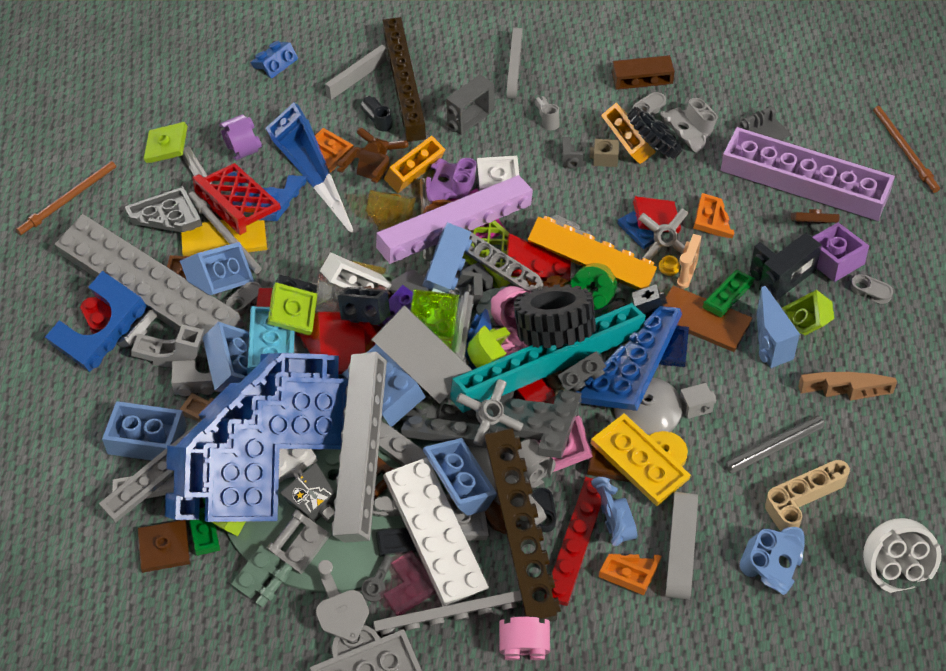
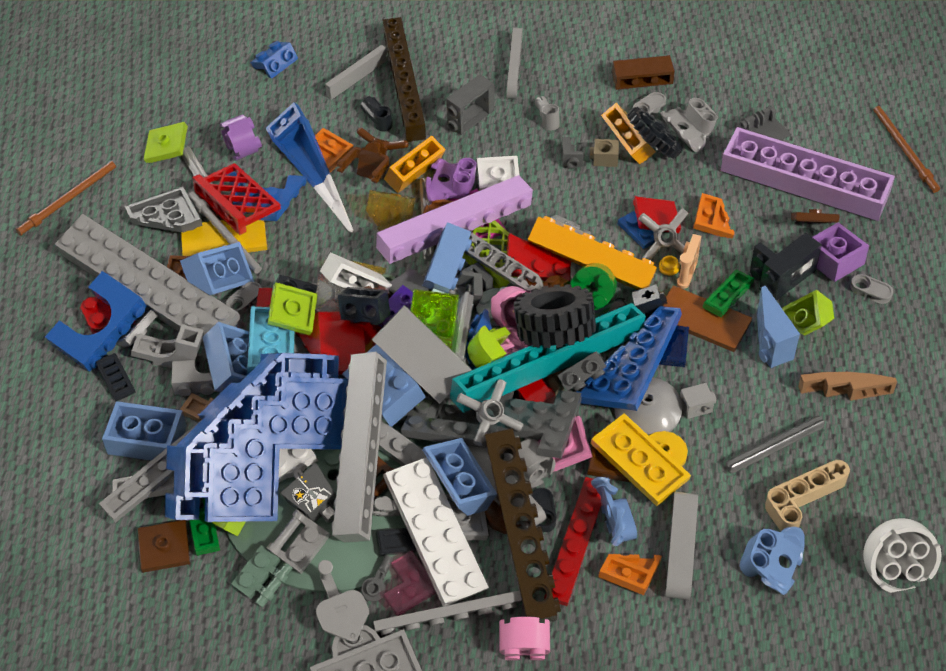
none -> black slope [96,353,136,402]

